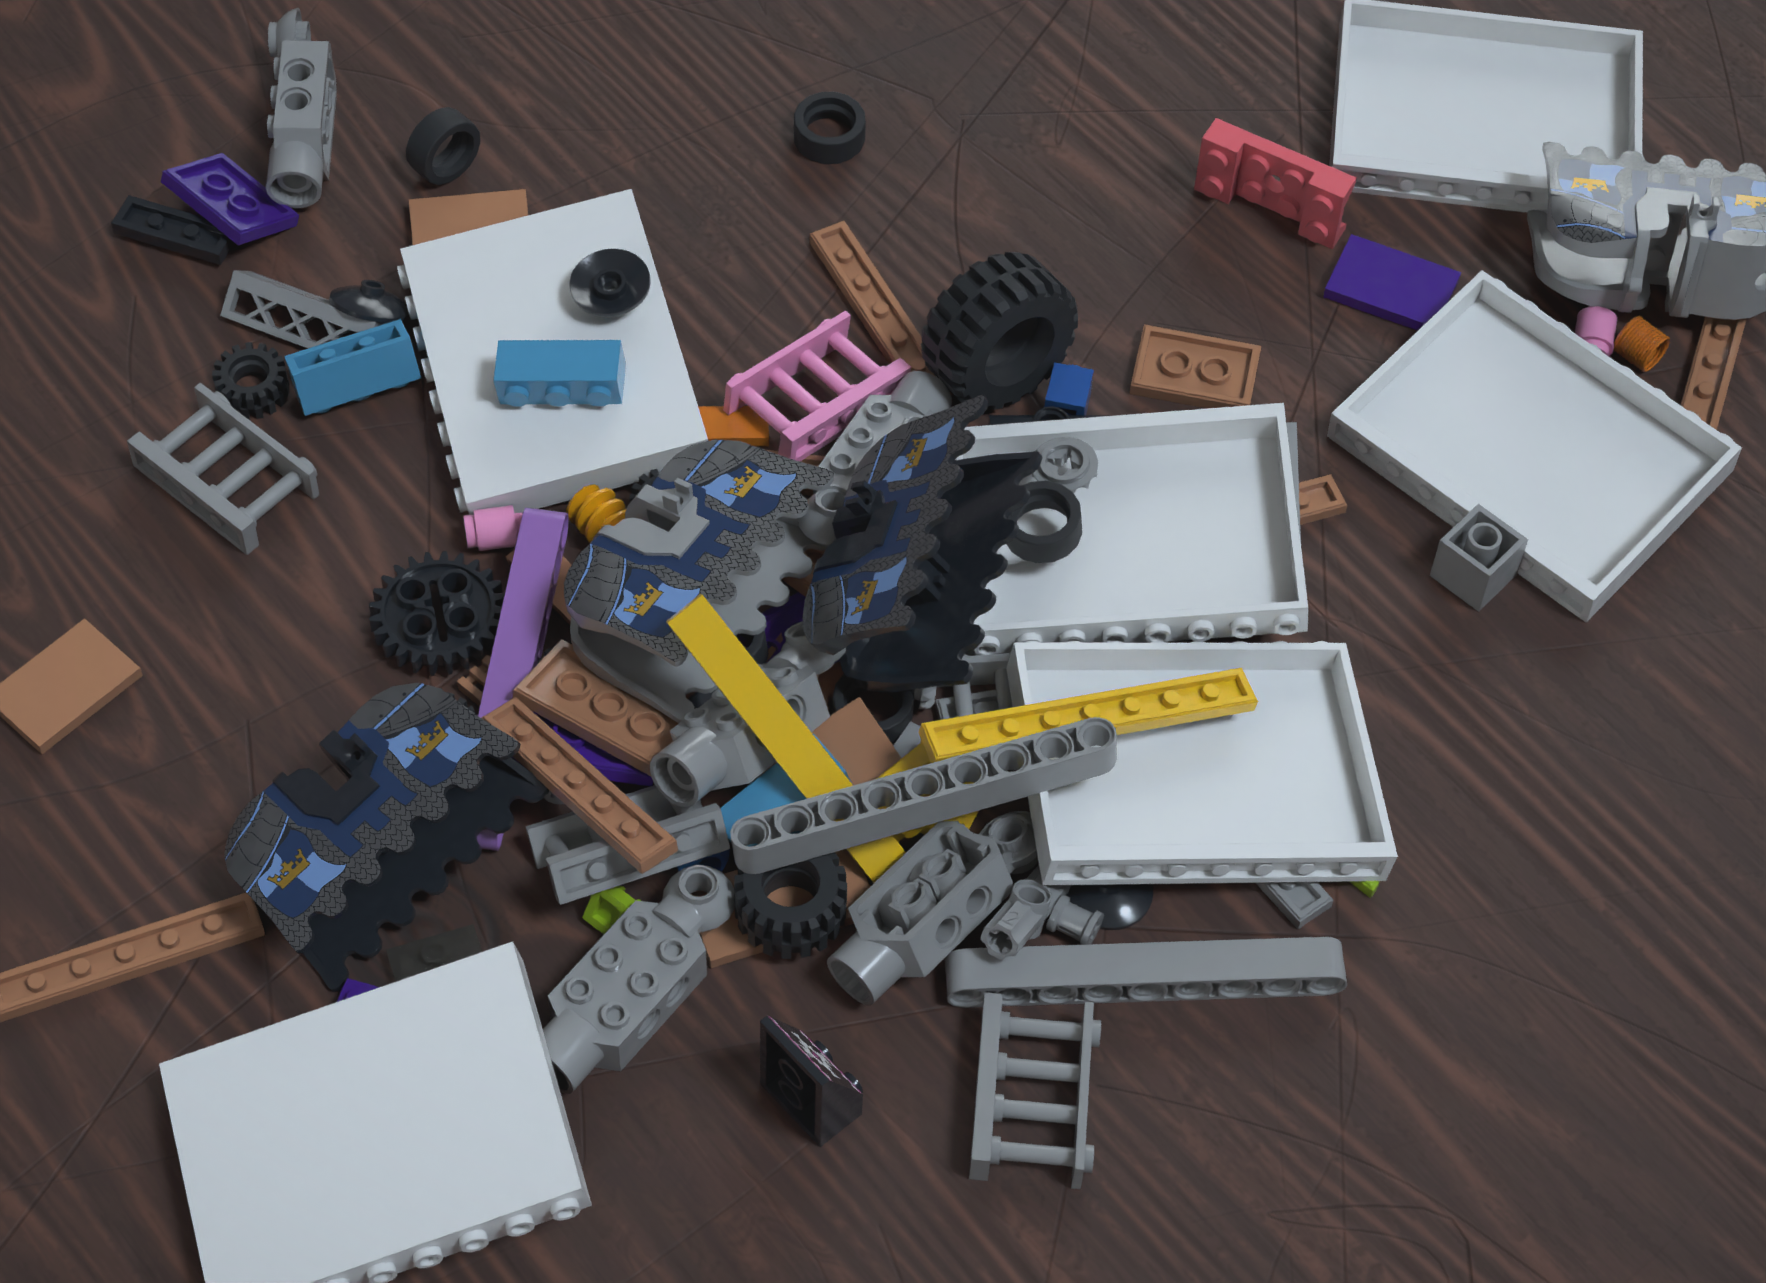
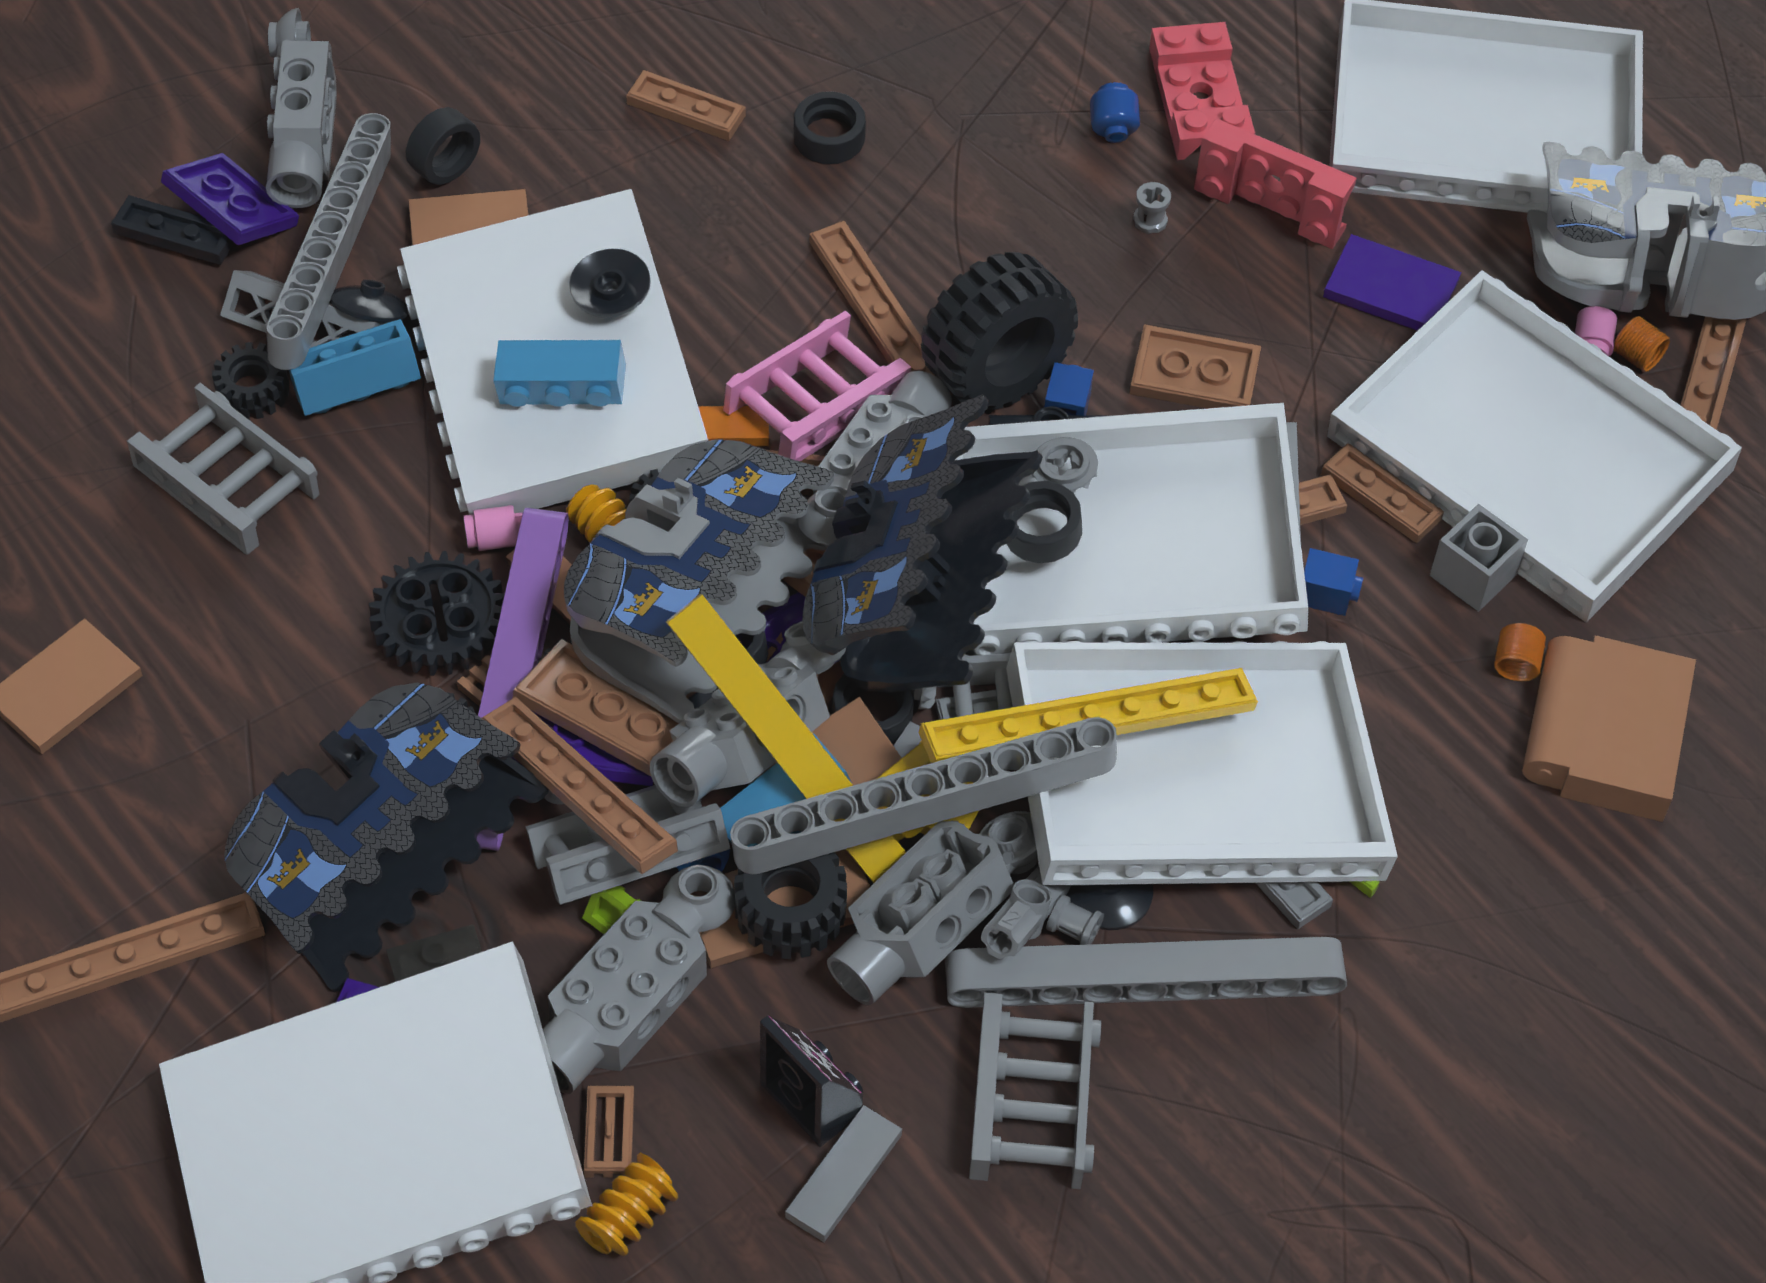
none -> light grey beam [266,113,391,370]
none -> light orange piece [575,1152,679,1256]
none -> nougat tile [584,1086,634,1178]
none -> nougat tile [627,70,746,141]
none -> light grey tile [785,1105,902,1242]
none -> blue head [1090,82,1140,143]
none -> light grey bush [1133,182,1171,234]
none -> coral piece [1149,22,1255,160]
none -> blue brick [1304,548,1363,616]
none -> nougat tile [1321,443,1444,544]
none -> orange piece [1494,623,1546,681]
none -> nougat piece [1522,635,1696,822]

